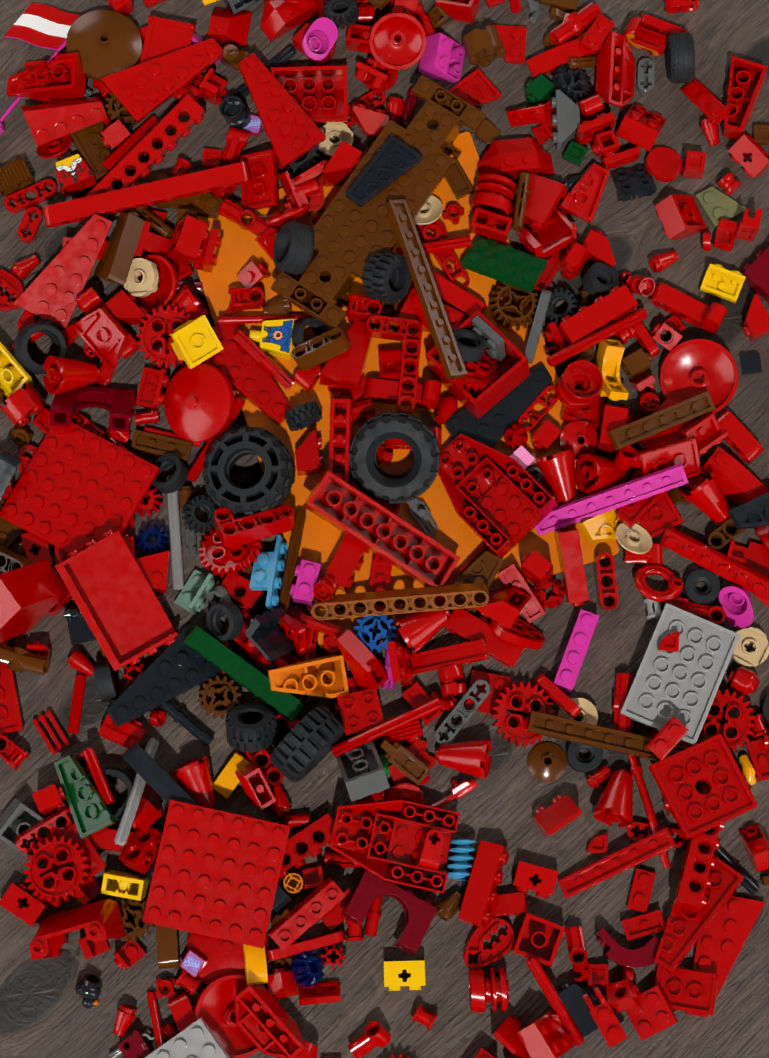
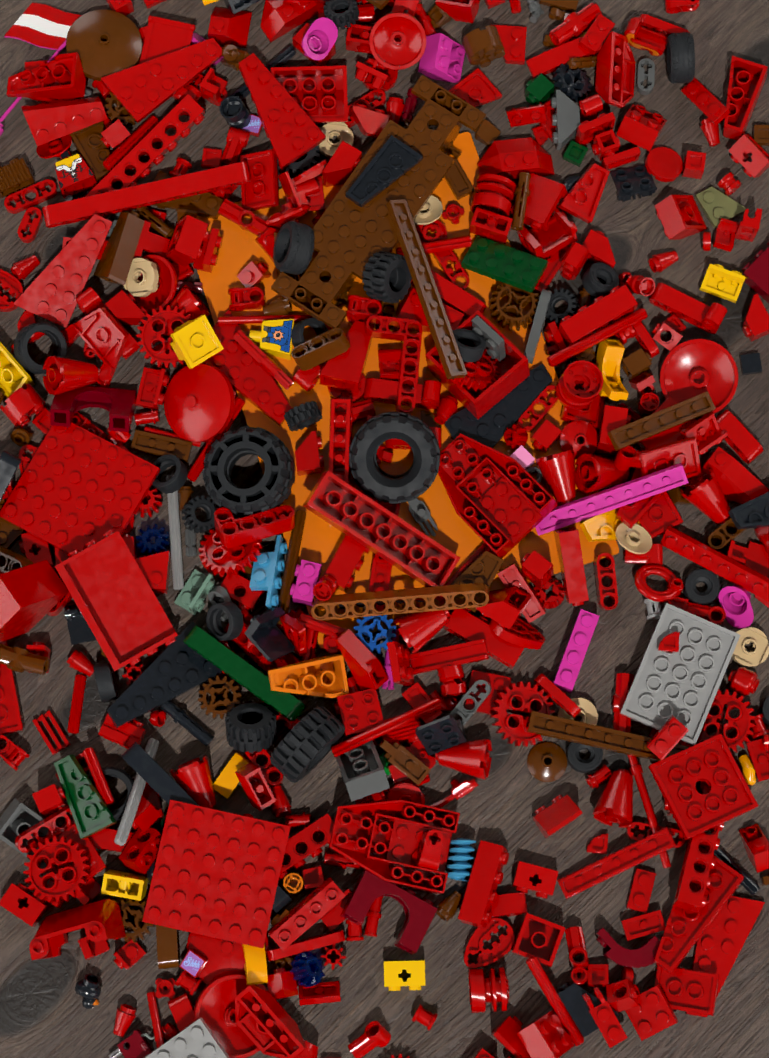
none -> black bracket [415,715,467,756]
none -> red hinge [571,967,588,985]

